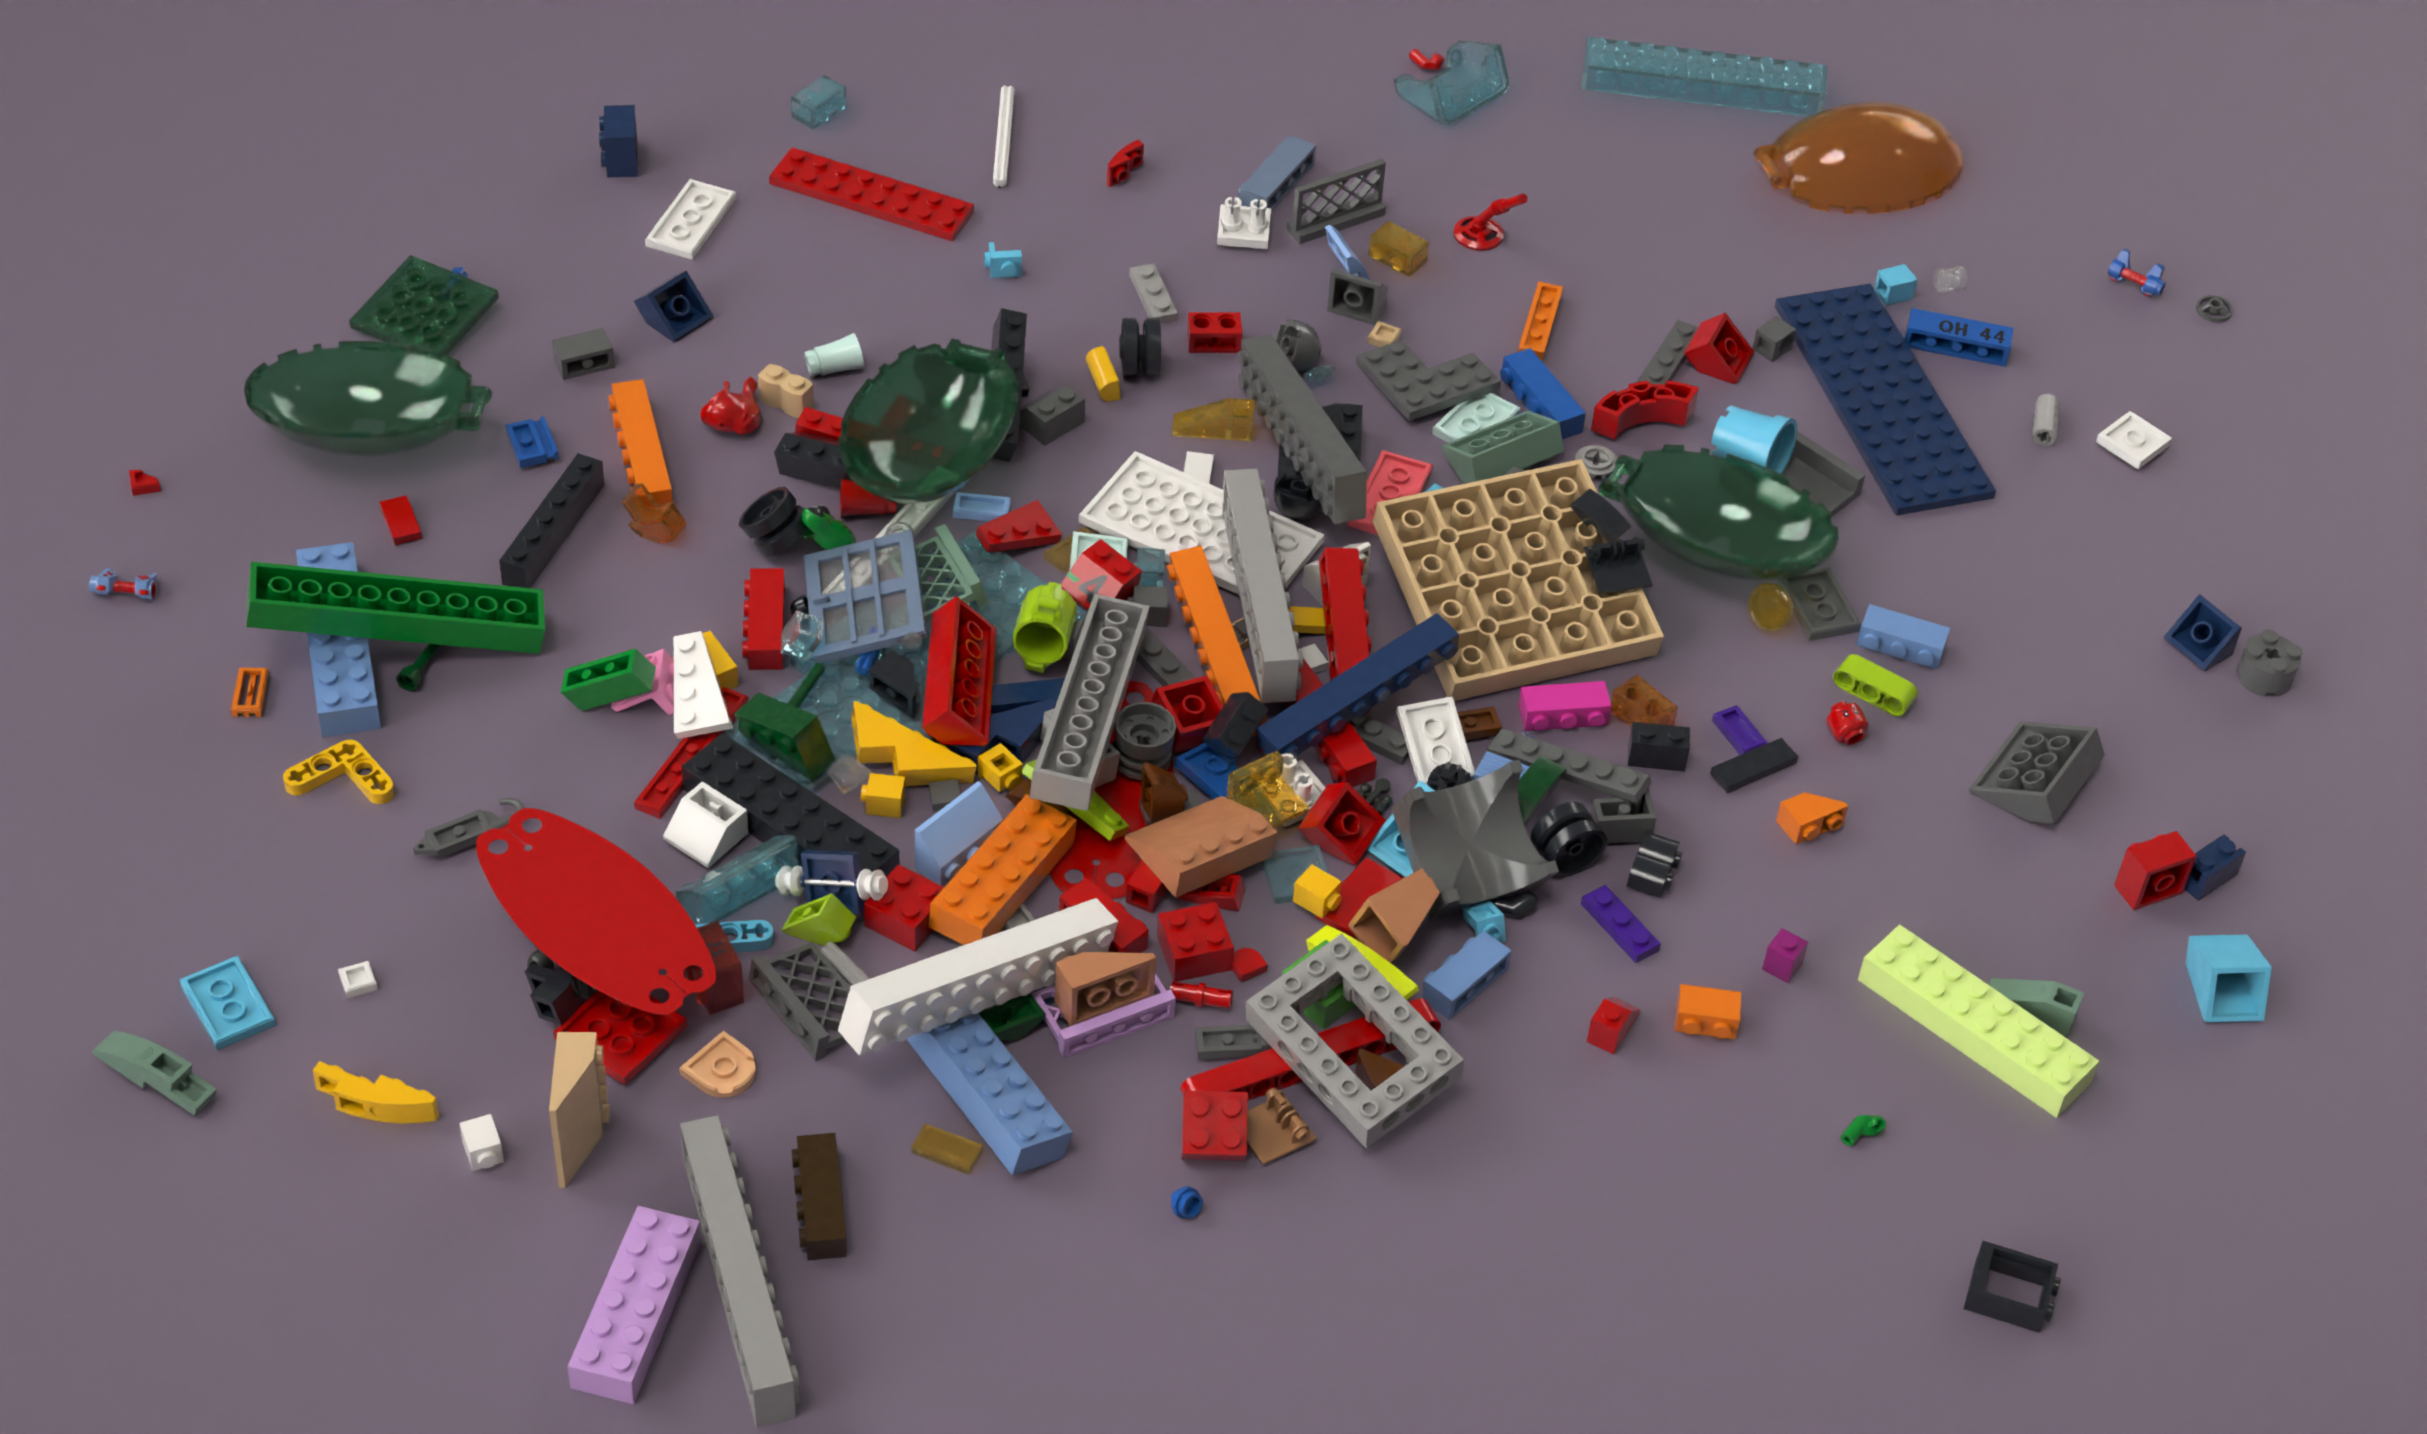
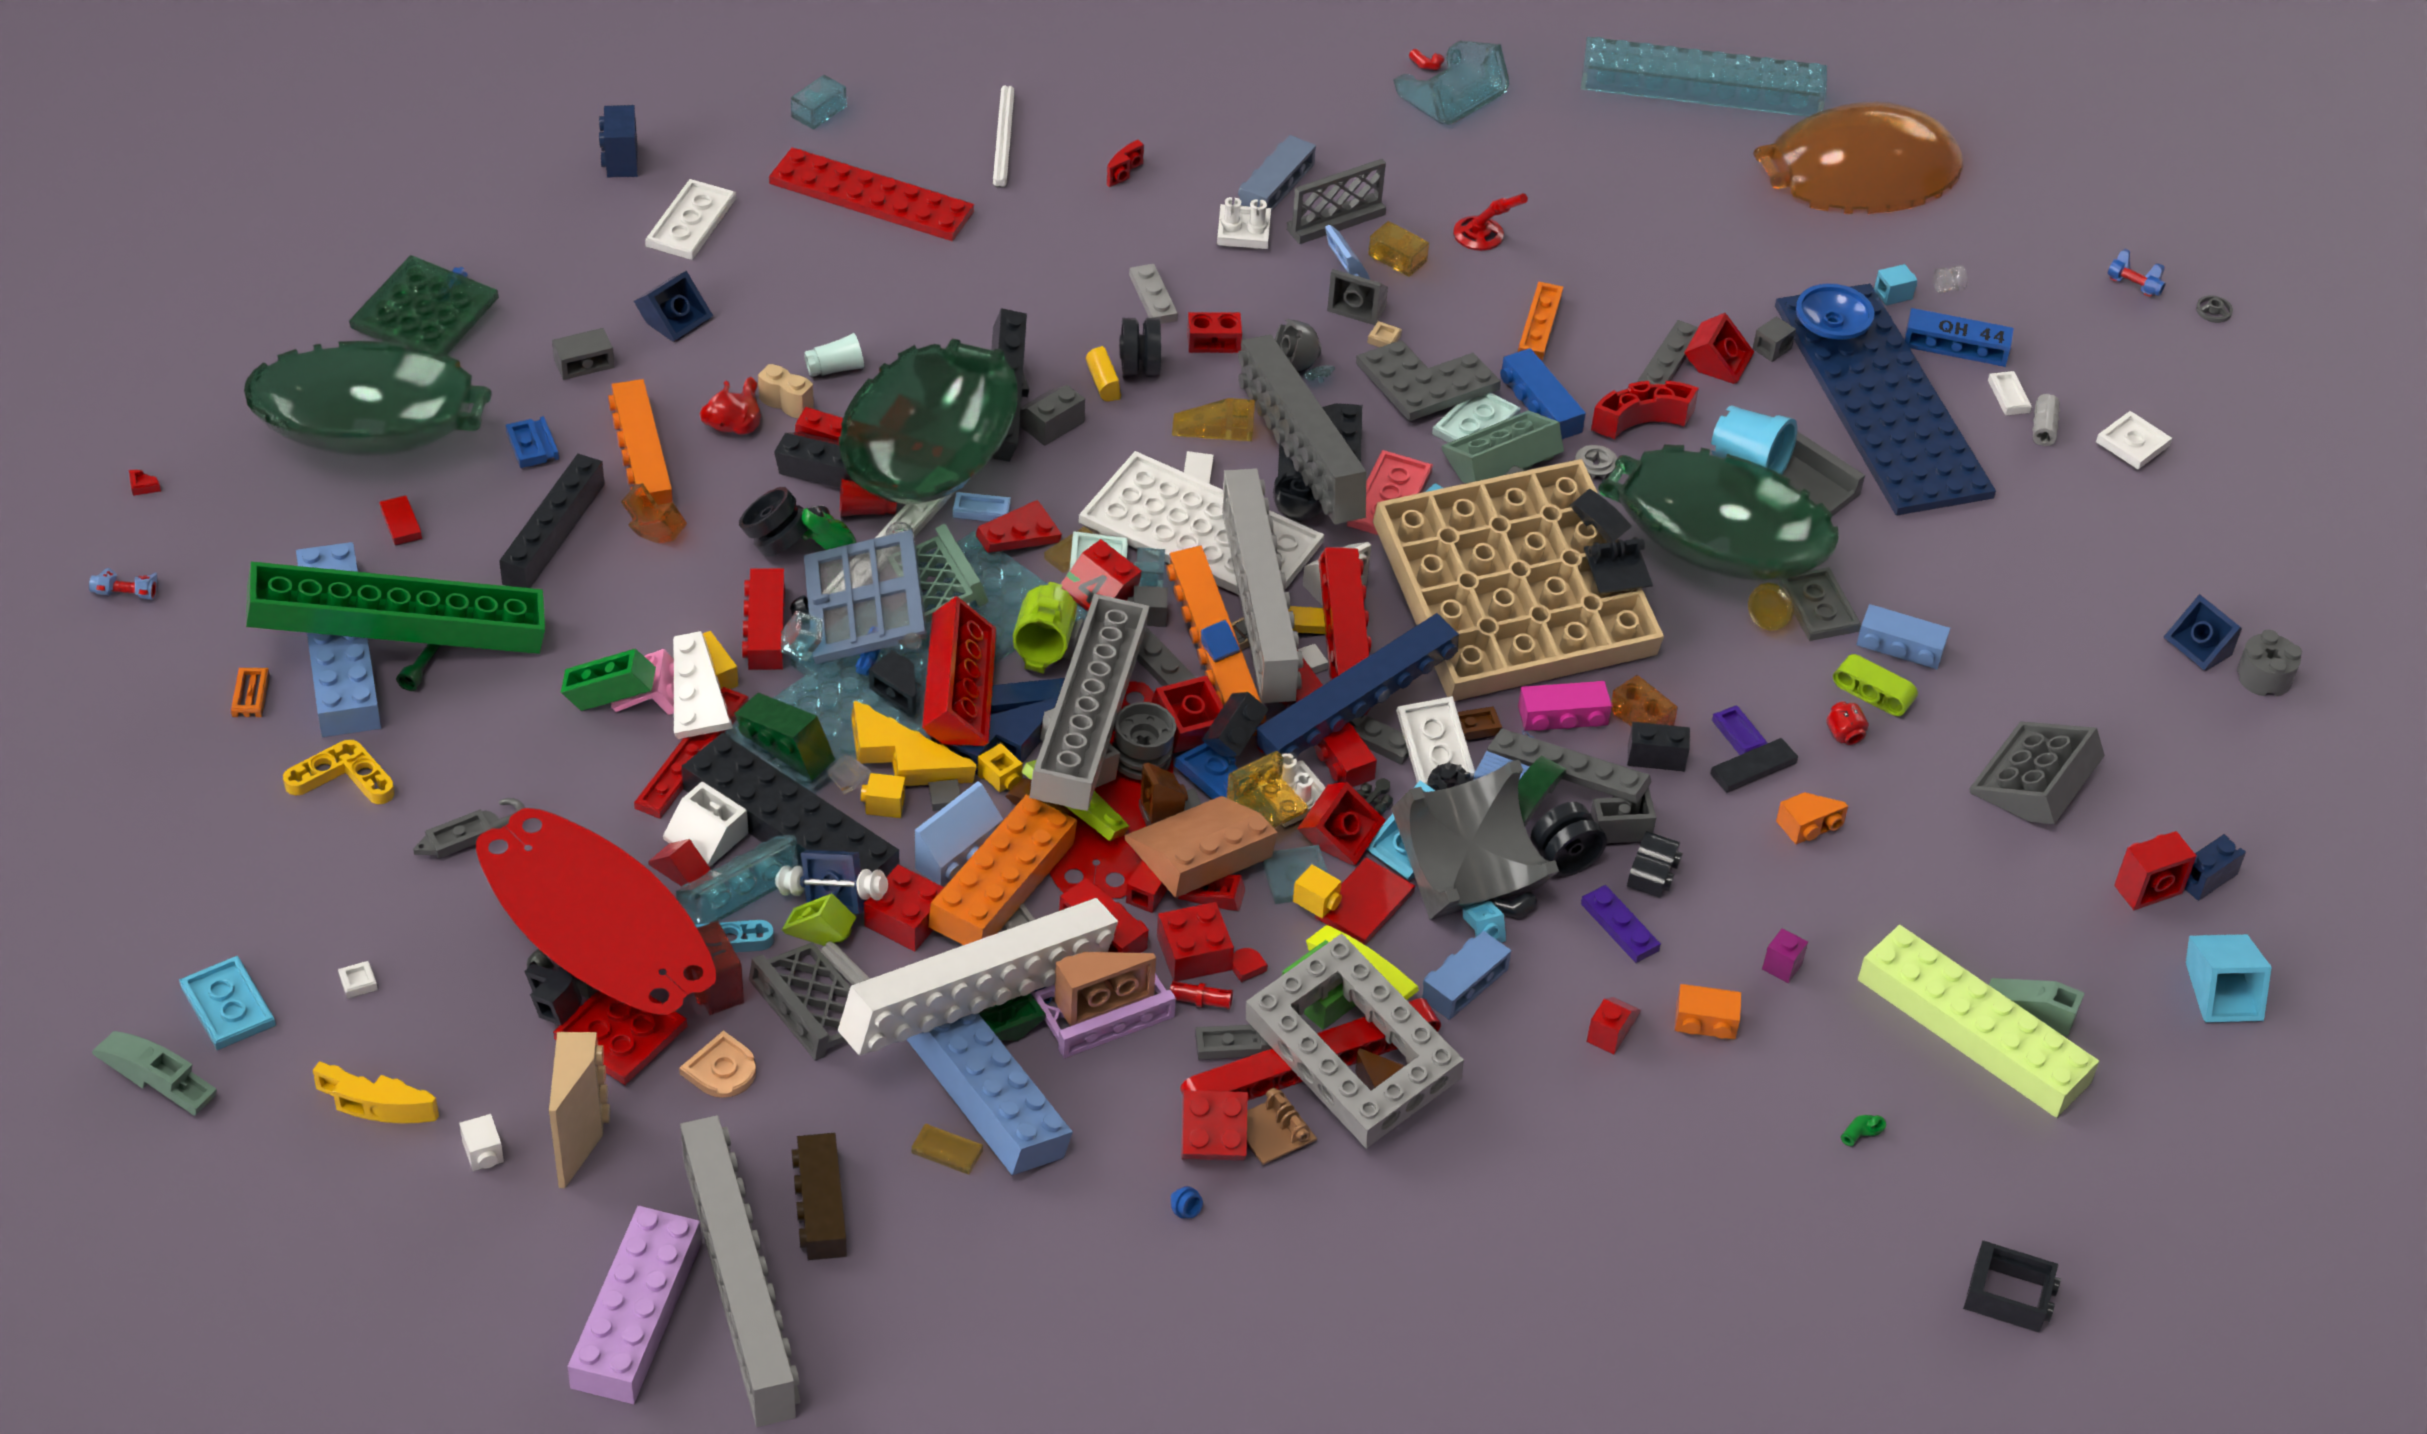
dark green bar [787,663,825,708] -> none
medium azure bracket [984,242,1022,278] -> none
nougat slope [1348,868,1440,964] -> none
none -> red slope [648,839,714,894]
none -> blue slope [1201,620,1240,662]
none -> blue dish [1796,284,1874,340]
none -> white tile [1988,371,2032,416]

